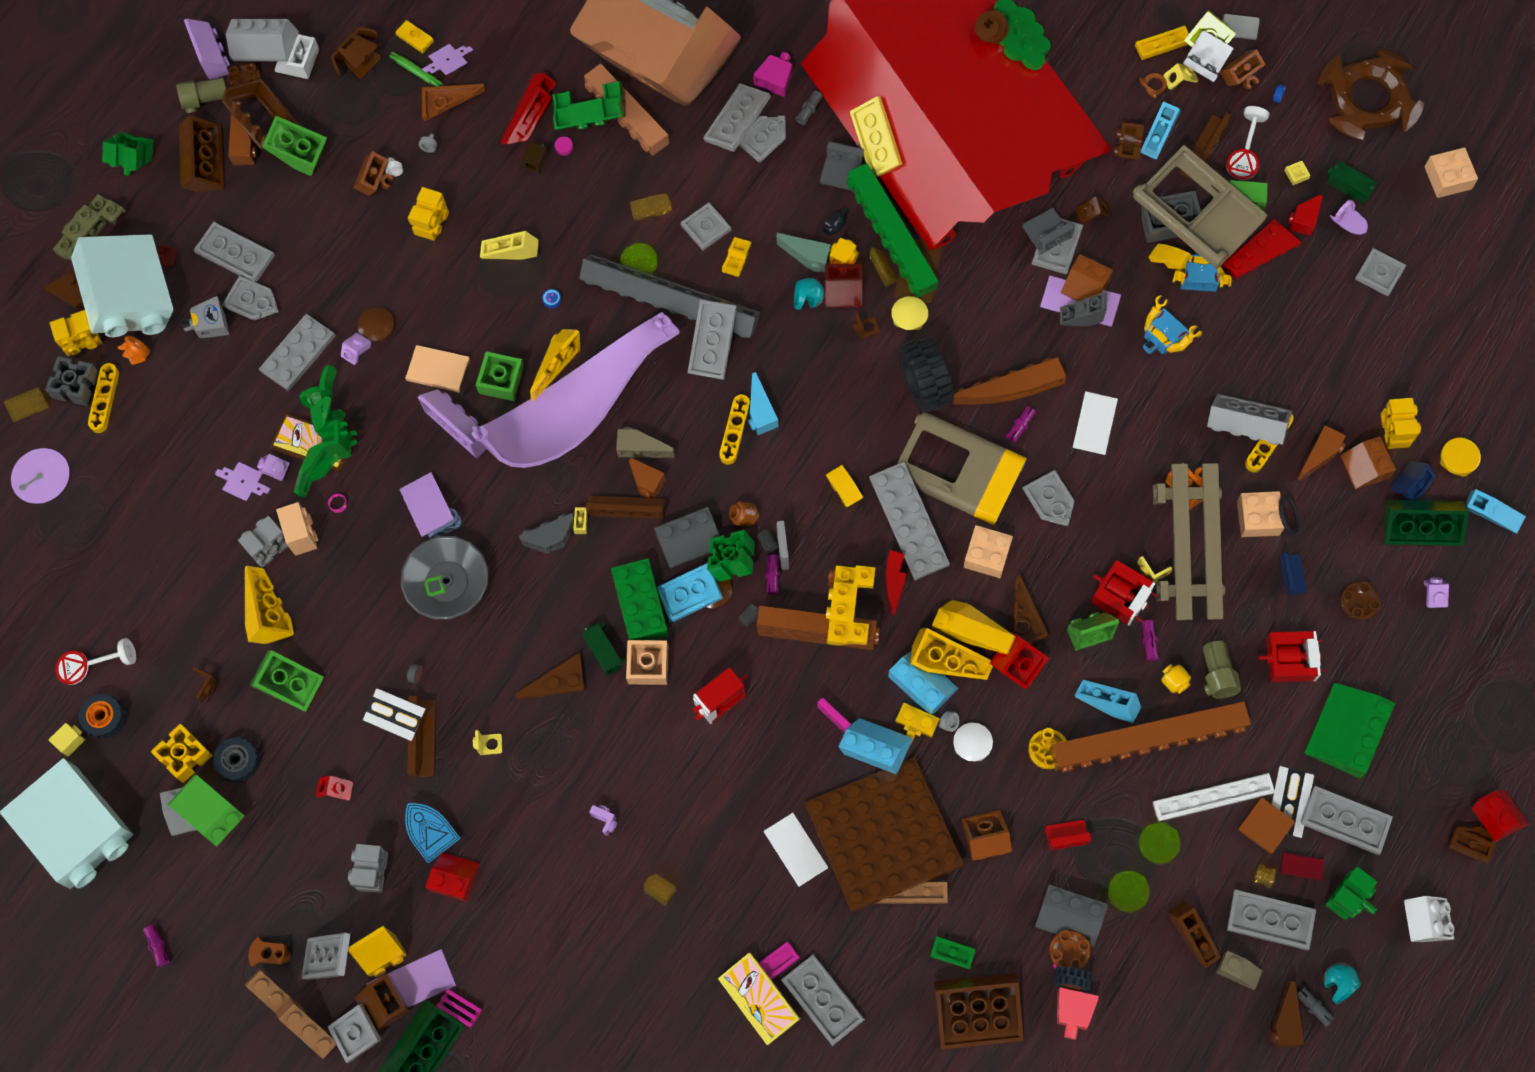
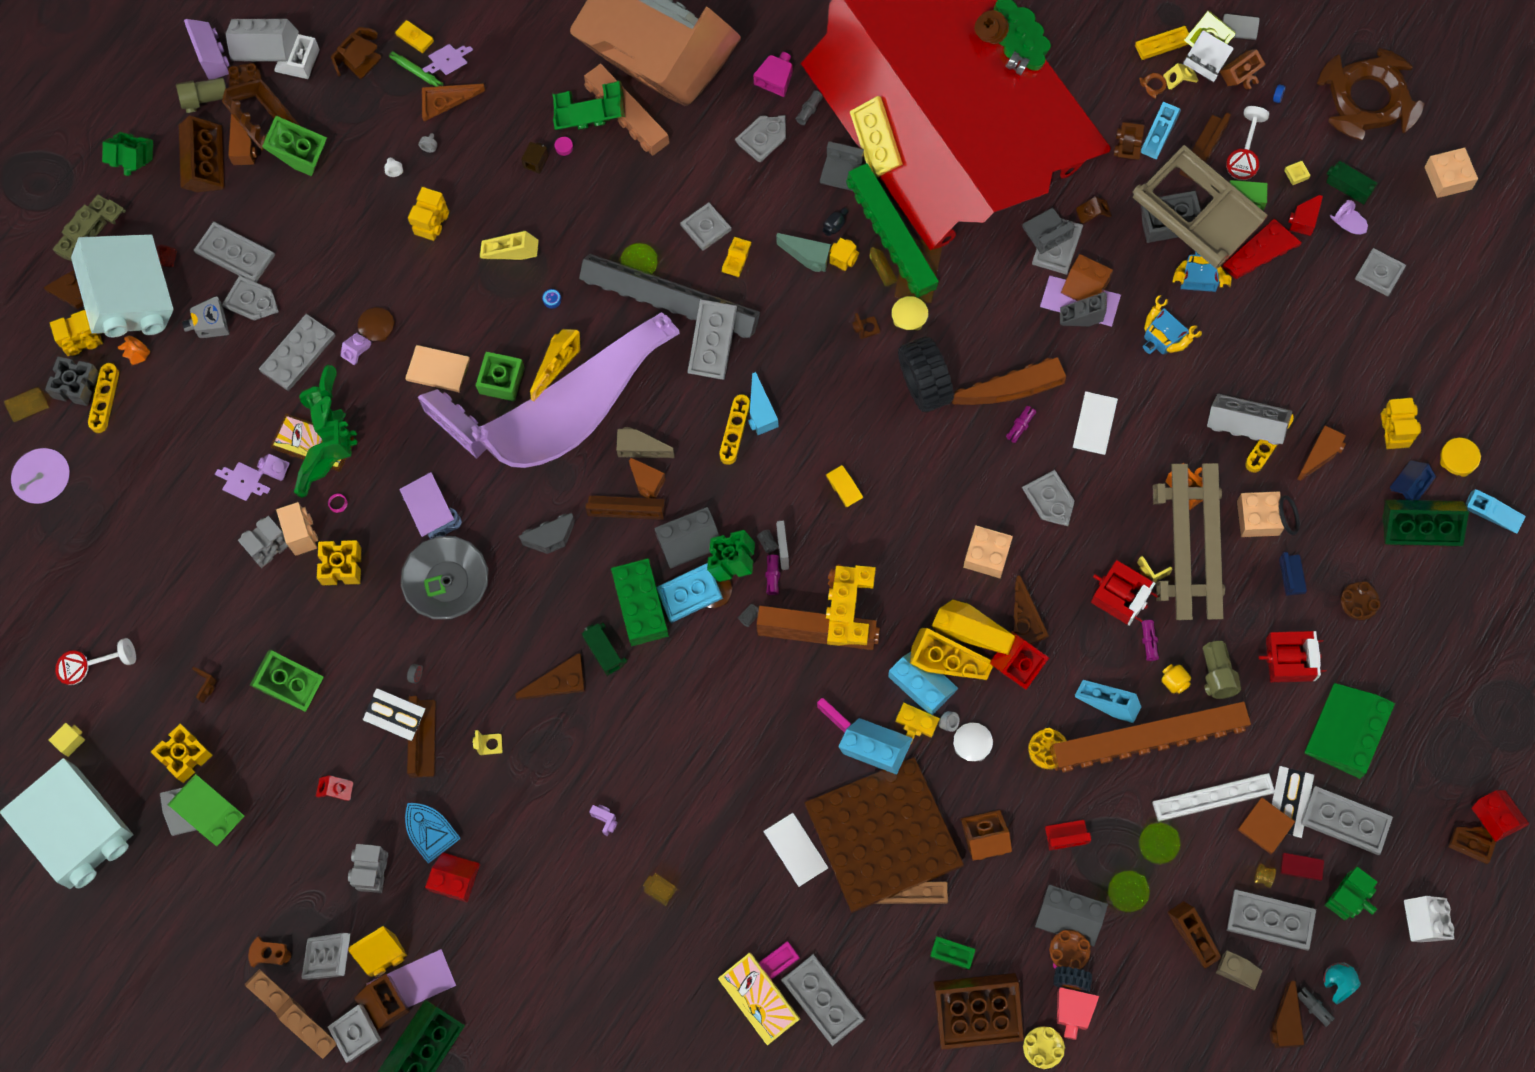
black wheel [78,693,126,738] -> none
magenta pin [143,924,170,967] -> none
black wheel [213,737,259,783] -> none
yellow wedge [245,566,294,644] -> none
dark orange brick [353,151,393,196] -> none
dark pink tile [436,989,482,1028] -> none
red wedge [501,72,557,145] -> none
light yellow piece [573,507,588,534] -> none
light nougat brick [626,640,669,685] -> none
clear yellow slope [630,193,672,221] -> none
red piece [693,667,748,724] -> none
light grey tile [703,83,771,152] -> none
dark orange head [729,501,759,527] -> none
teal helmet [794,278,825,310] -> none
clear red slope [825,264,863,308] -> none
light grey plate [869,462,950,581] -> none
red slope [885,550,907,615] -> none
dark tan piece [897,412,1027,526] -> none
bright green slope [1067,612,1119,651] -> none
yellow slope [1148,244,1191,269] -> none
dark orange slope [1340,437,1396,490] -> none
lavender bracket [1424,577,1449,608] -> none
none -> yellow brick [317,540,361,585]
none -> dark grey wheel [1006,51,1030,76]
none -> light yellow dish [1023,1026,1065,1069]

